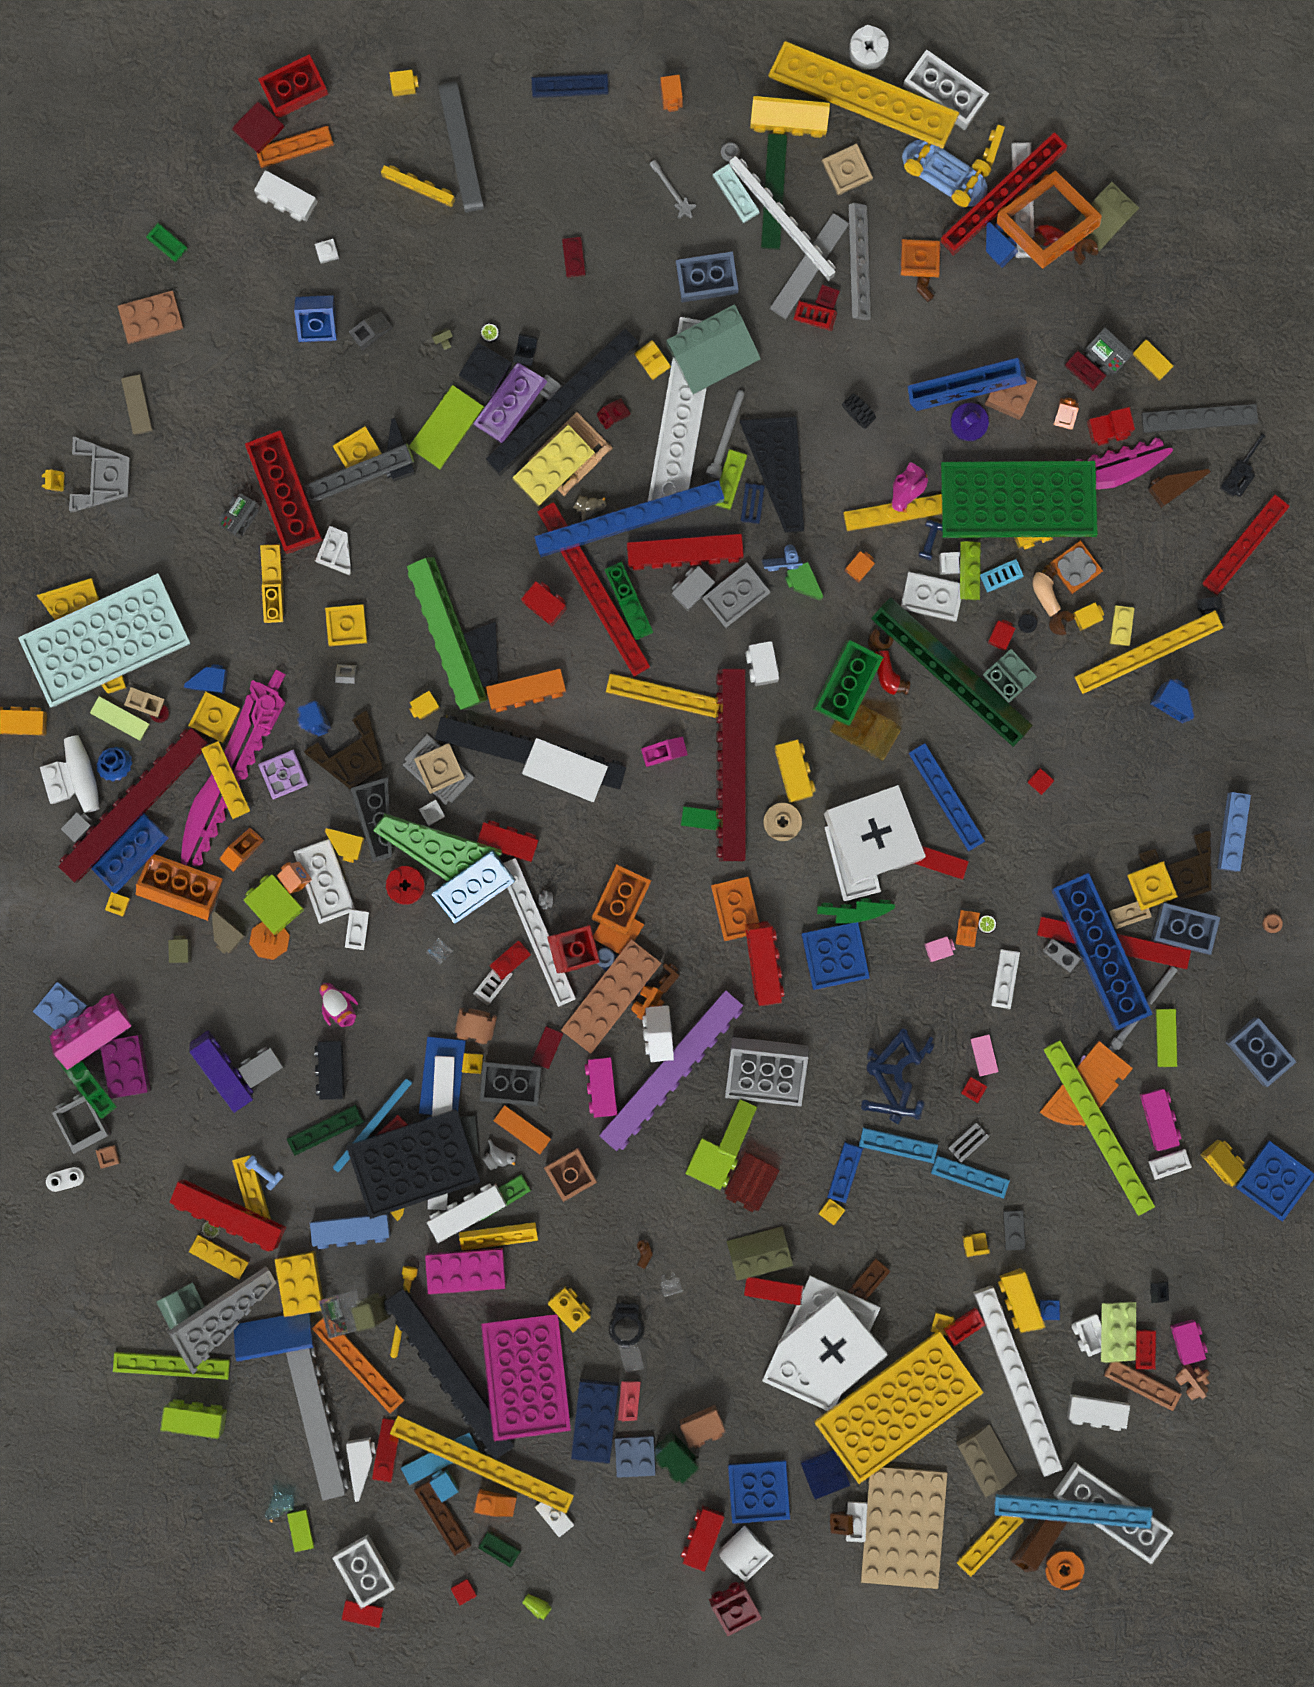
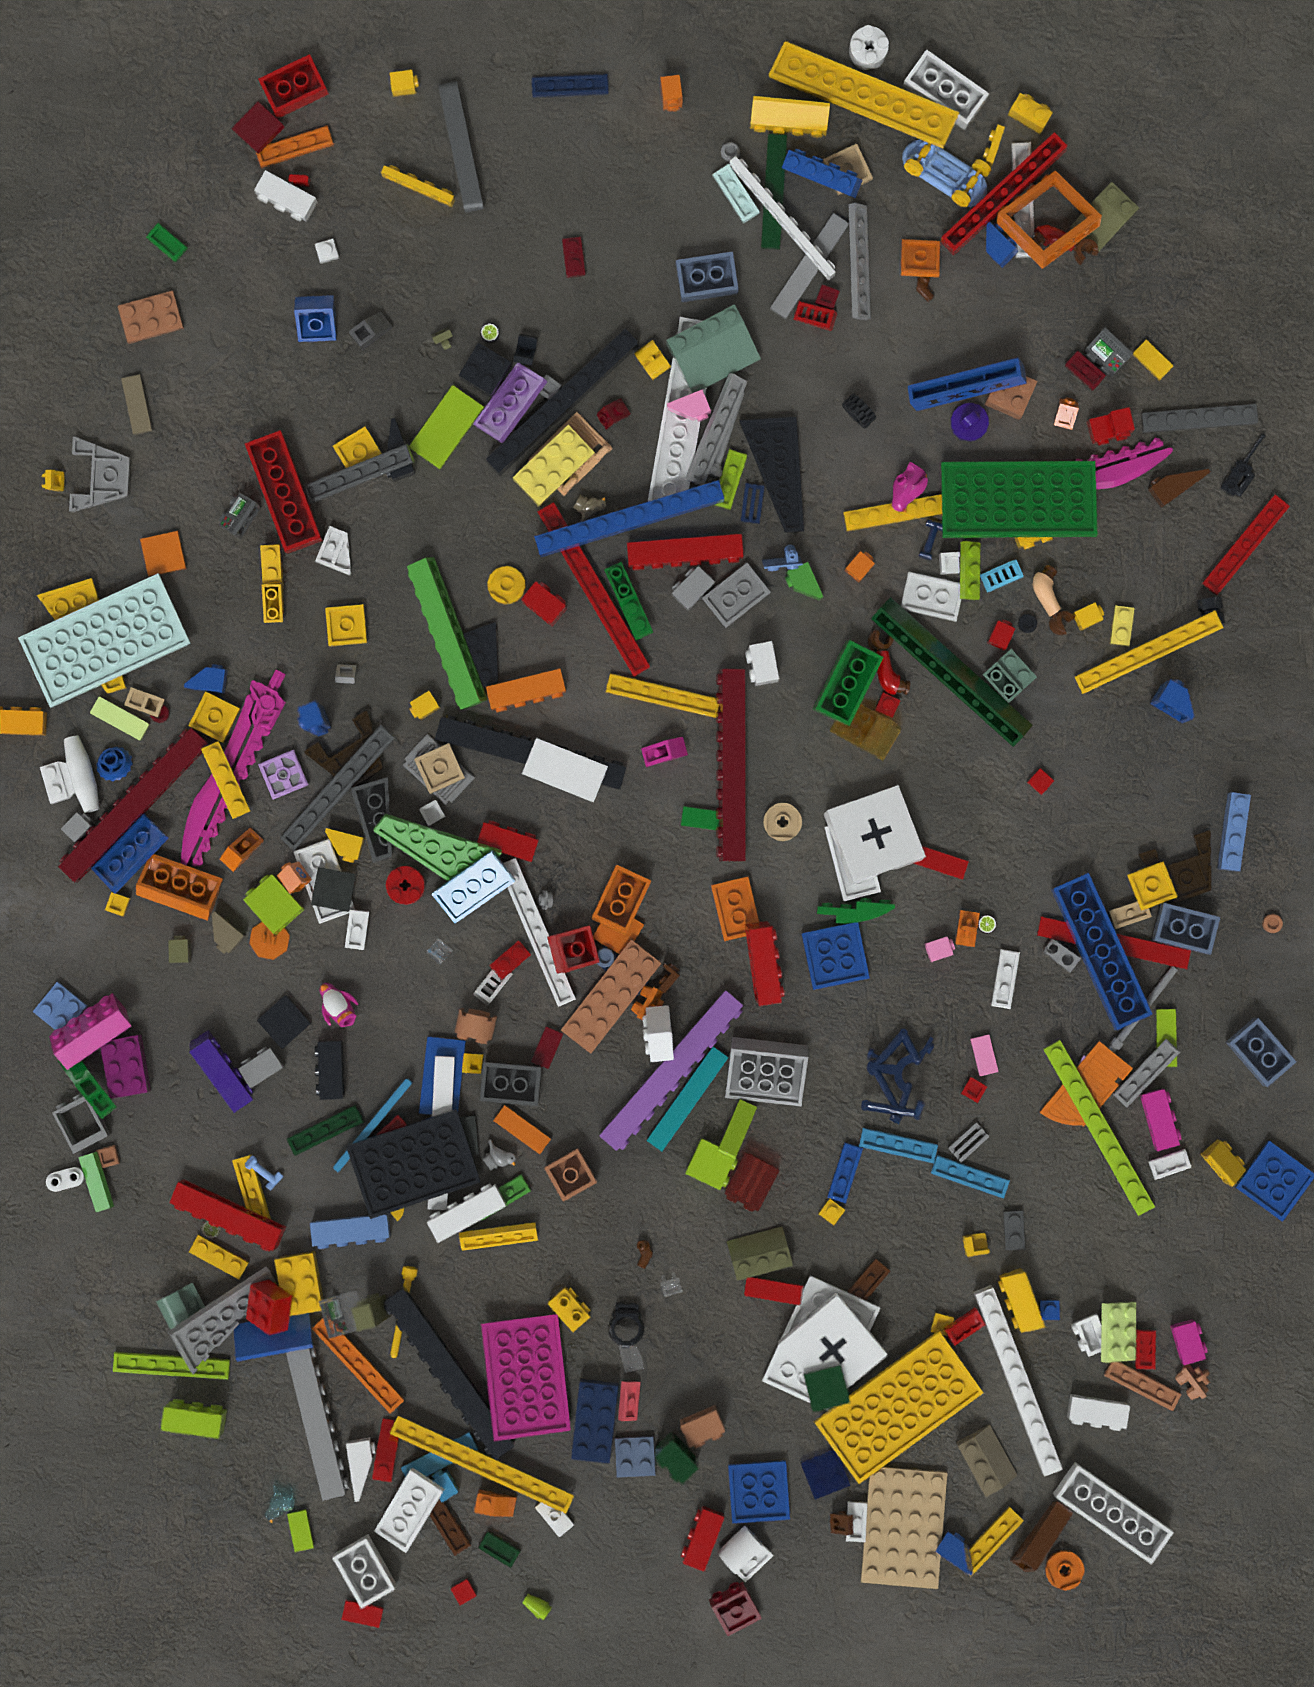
dark pink brick [425,1248,506,1294] -> none
dark pink brick [585,1057,617,1118] -> none
light grey piece [650,160,696,219] -> none
yellow brick [774,740,815,803] -> none
blue plate [908,743,985,851] -> none
dark azure tile [994,1494,1152,1529] -> none
light grey piece [1049,540,1103,594] -> none
black plate [1150,1281,1169,1303] -> none
none -> bright green tile [78,1152,114,1212]
none -> orange tile [140,531,187,577]
none -> red brick [246,1280,292,1335]
none -> black tile [257,995,312,1049]
none -> dark grey tile [280,725,396,851]
none -> red tile [289,174,310,187]
none -> pearl dark grey tile [311,867,356,912]
none -> white plate [374,1468,445,1553]
none -> yellow tile [487,566,525,604]
none -> teal tile [646,1047,729,1152]
none -> bright pink slope [667,390,711,422]
none -> light grey plate [685,373,747,486]
none -> blue brick [782,149,863,198]
none -> dark green tile [803,1364,850,1412]
none -> red plate [875,693,900,718]
none -> blue slope [935,1532,973,1576]
none -> yellow brick [1008,93,1053,134]
none -> light grey tile [1113,1039,1180,1107]

